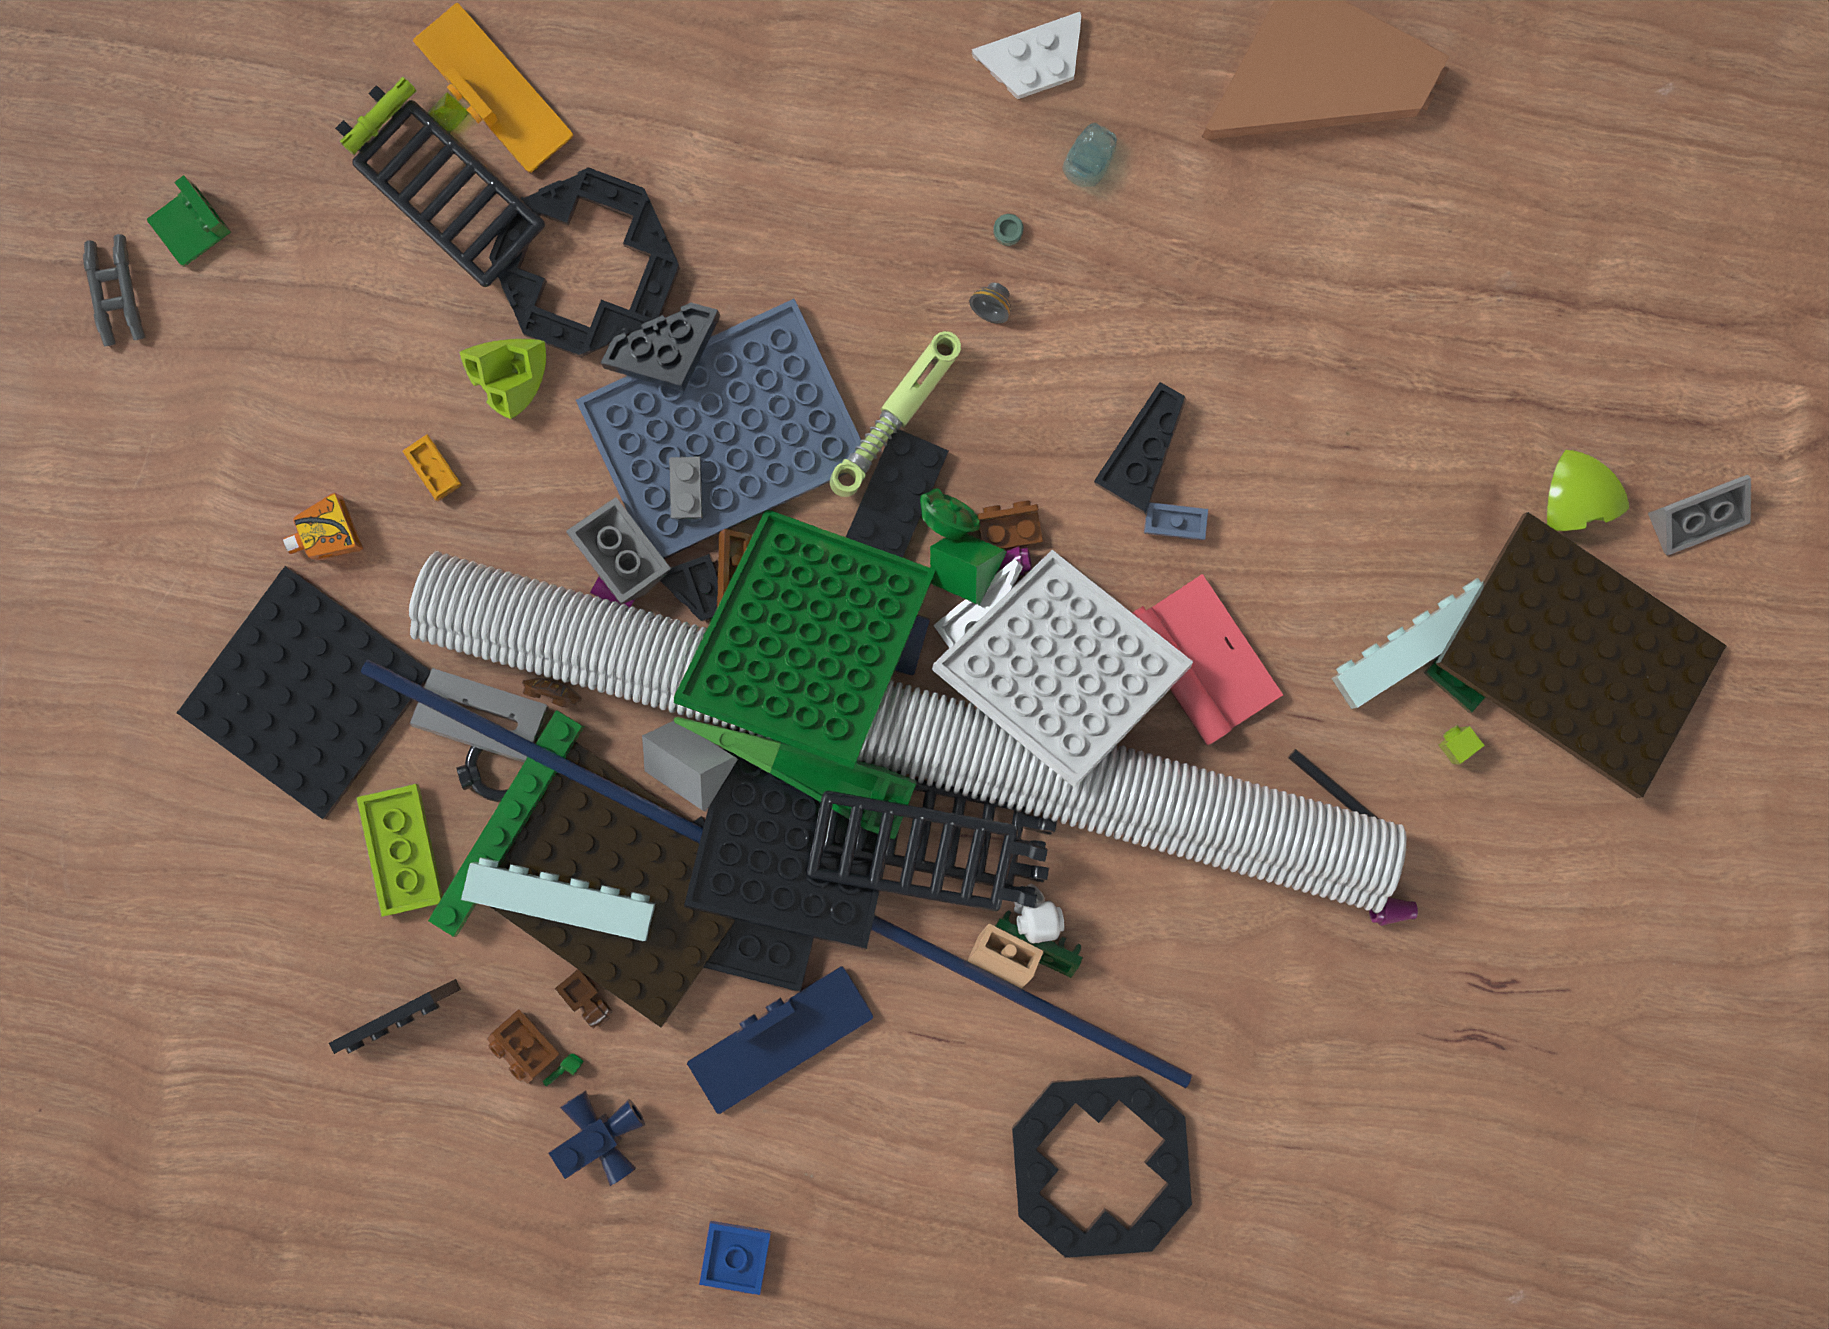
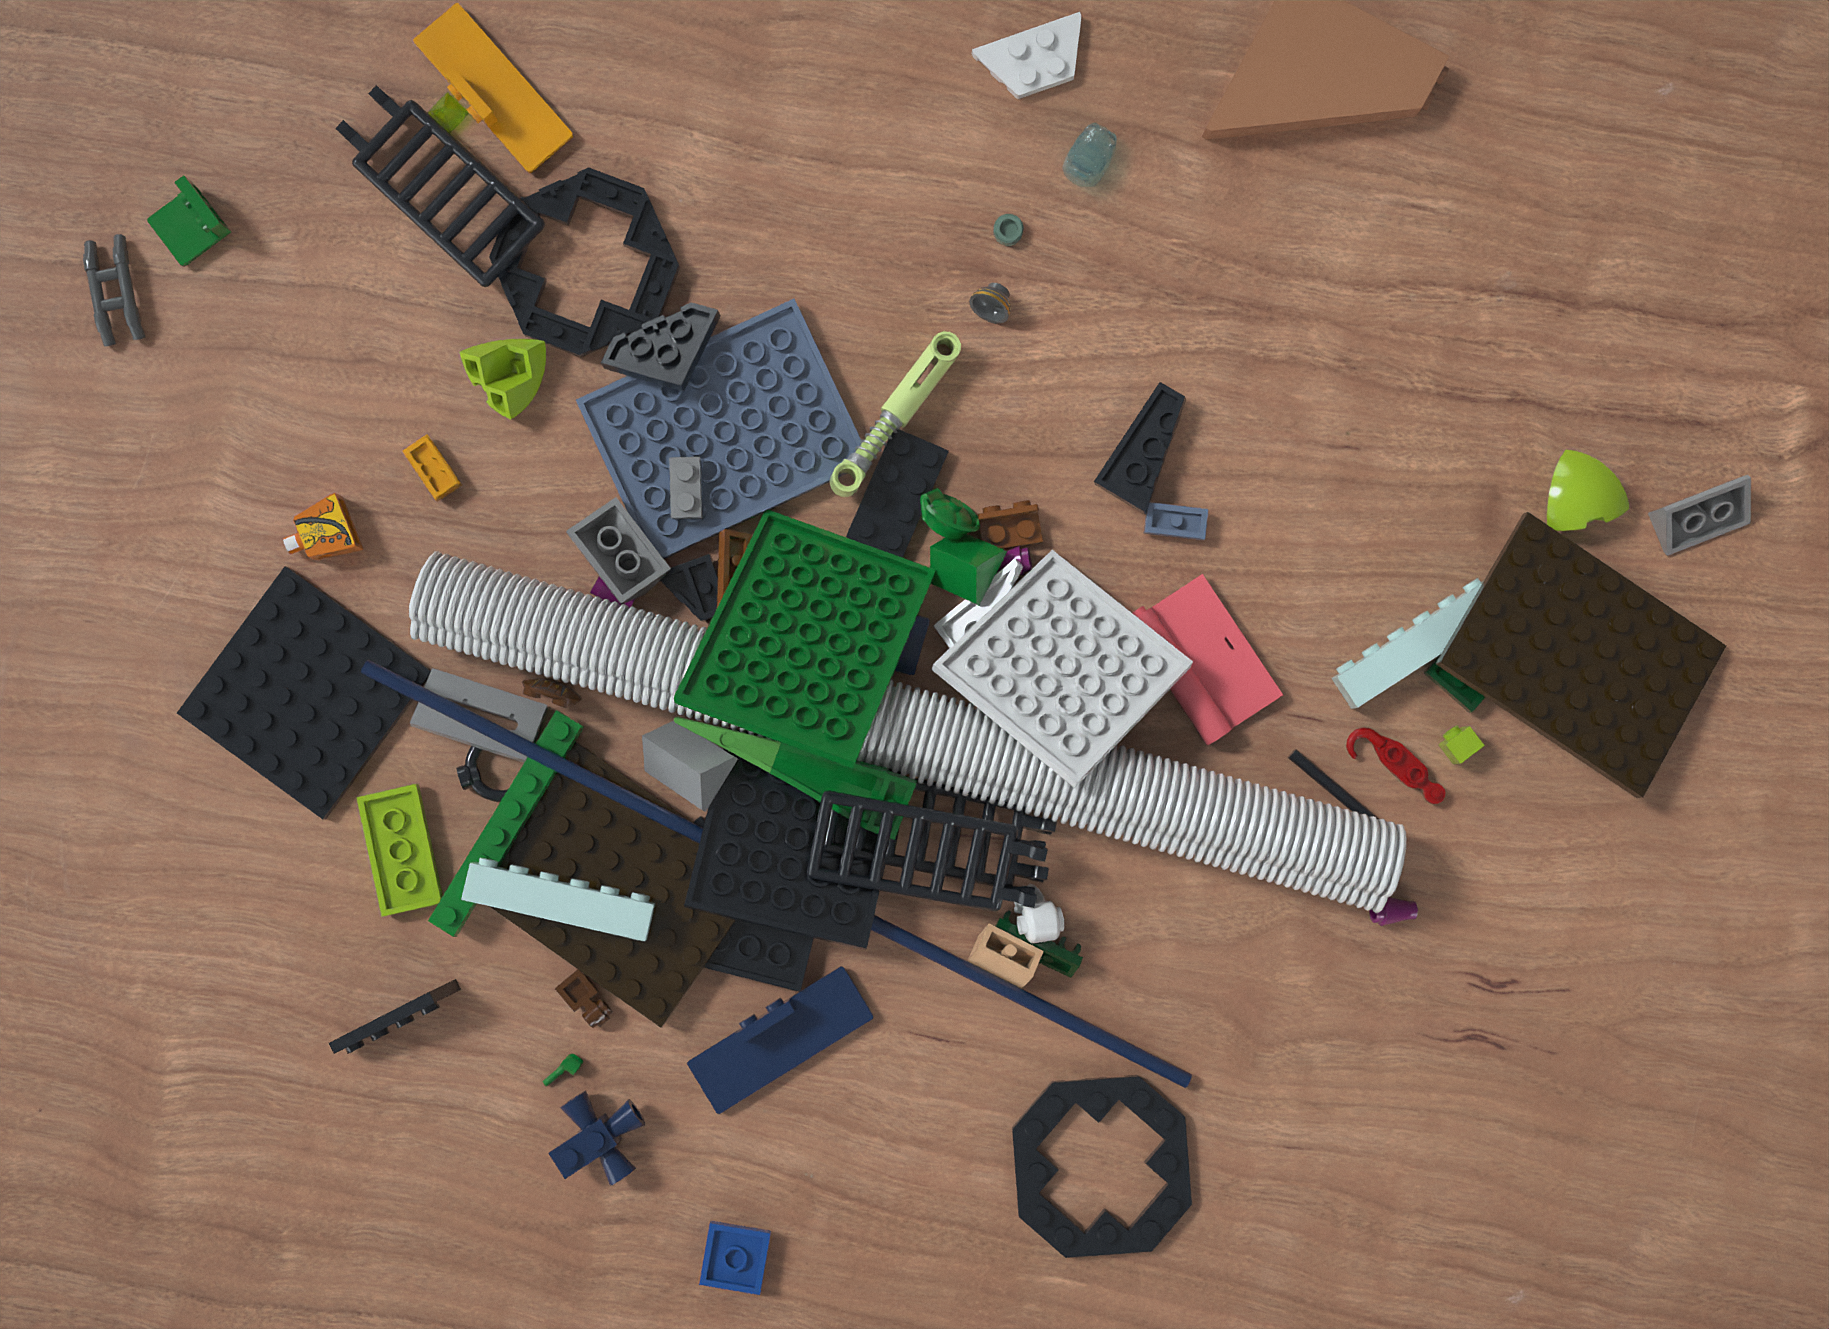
lime pin [339,77,417,155] -> none
dark orange bracket [487,1009,560,1084] -> none
none -> red piece [1346,727,1446,804]

